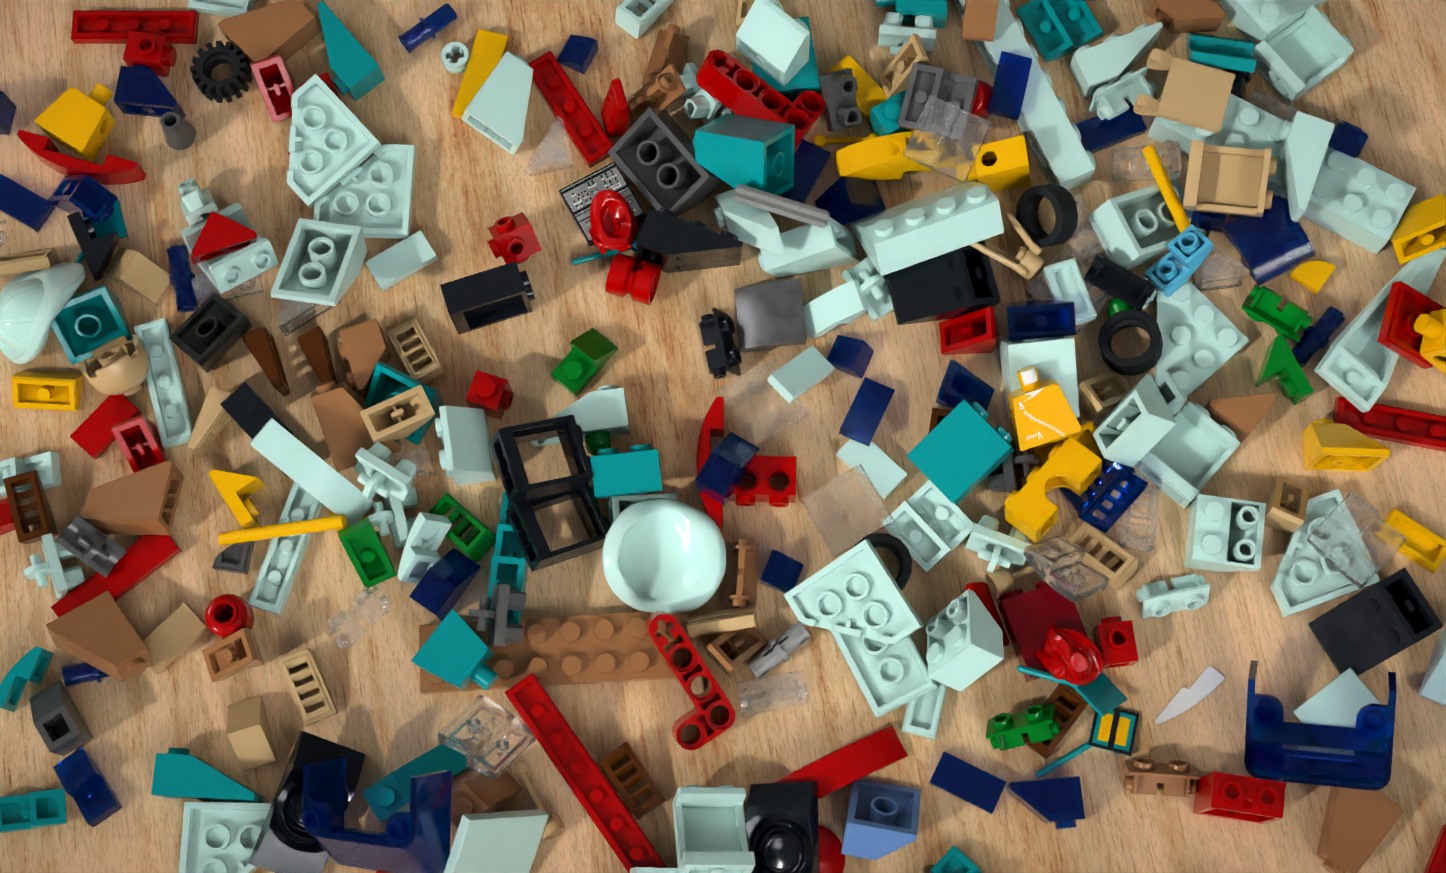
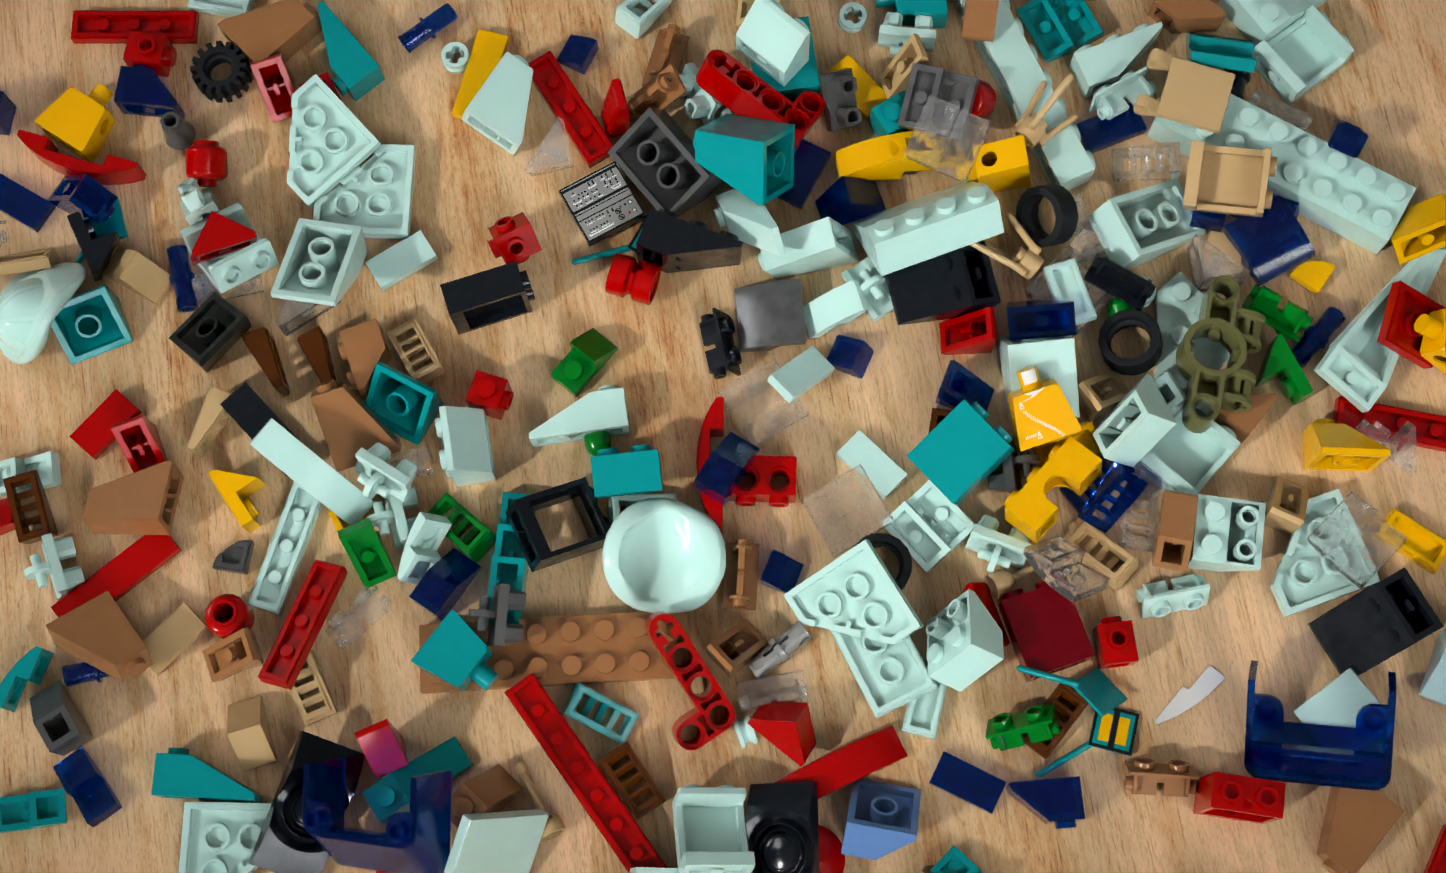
yellow slope [11,371,83,411] -> none
dark grey hips [55,514,127,578] -> none
tan cylinder [80,334,150,396] -> none
light aqua tile [134,318,194,449] -> none
yellow bar [218,514,347,545] -> none
tan slope [359,385,435,443] -> none
clear slope [438,694,536,780] -> none
black window [489,415,593,503] -> none
red hat [588,189,637,256] -> none
tan tile [687,604,757,638] -> none
light grey axle [733,184,830,228] -> none
yellow hinge [814,133,879,149] -> none
clear blue tile [839,377,895,446] -> none
clear blue tile [986,51,1032,121] -> none
red hat [1035,625,1104,686] -> none
yellow bar [1142,145,1191,233] -> none
medium azure slope [1144,224,1214,298] -> none
light aqua slope [1278,111,1335,222] -> none
none -> red head [185,140,228,187]
none -> red tile [258,559,348,690]
none -> slope [354,719,408,778]
none -> teal slope [561,683,640,744]
none -> light aqua bush [733,714,758,749]
none -> red slope [748,700,817,767]
none -> light aqua bush [838,2,867,33]
none -> tan plant [1014,74,1078,148]
none -> medium nougat slope [1152,489,1198,572]
none -> olive piece [1176,275,1266,433]
none -> clear slope [1355,419,1417,477]

